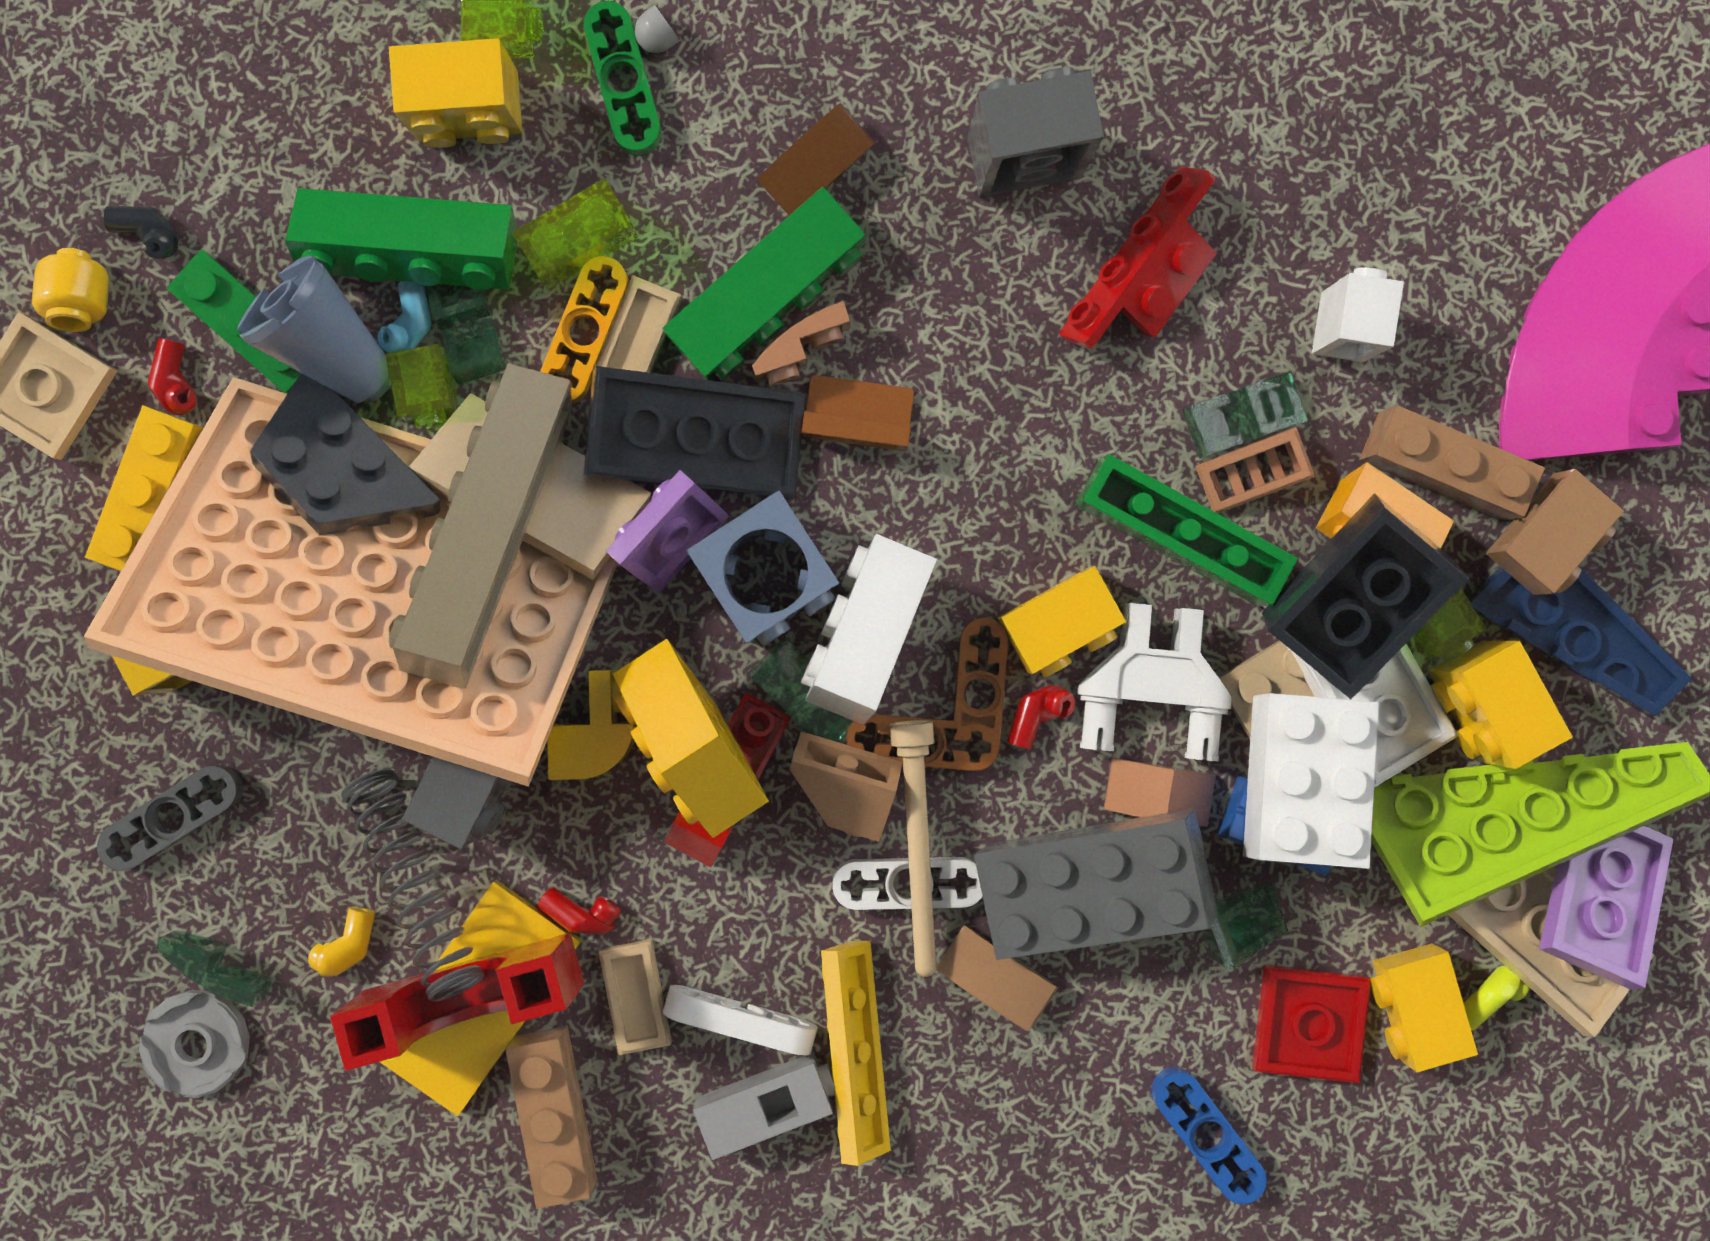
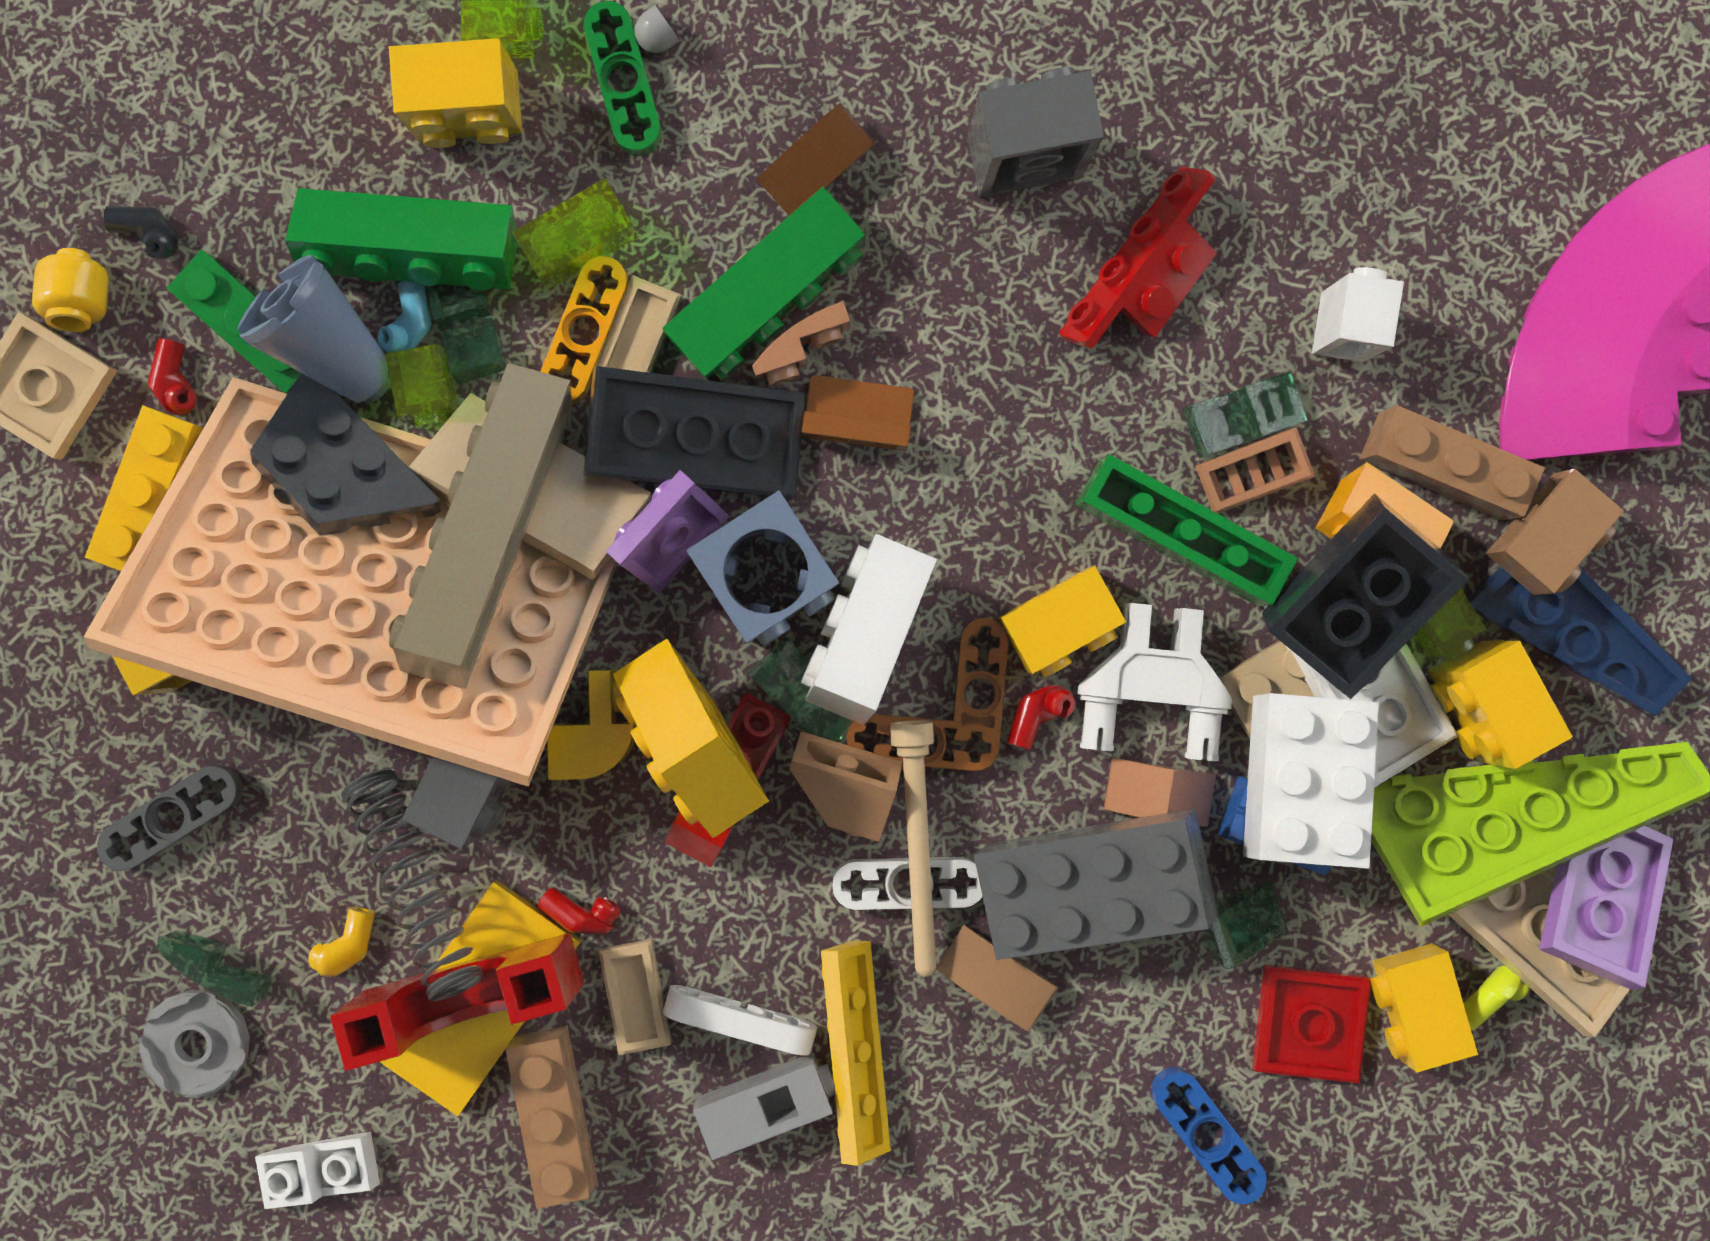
none -> white slope [255,1132,380,1209]

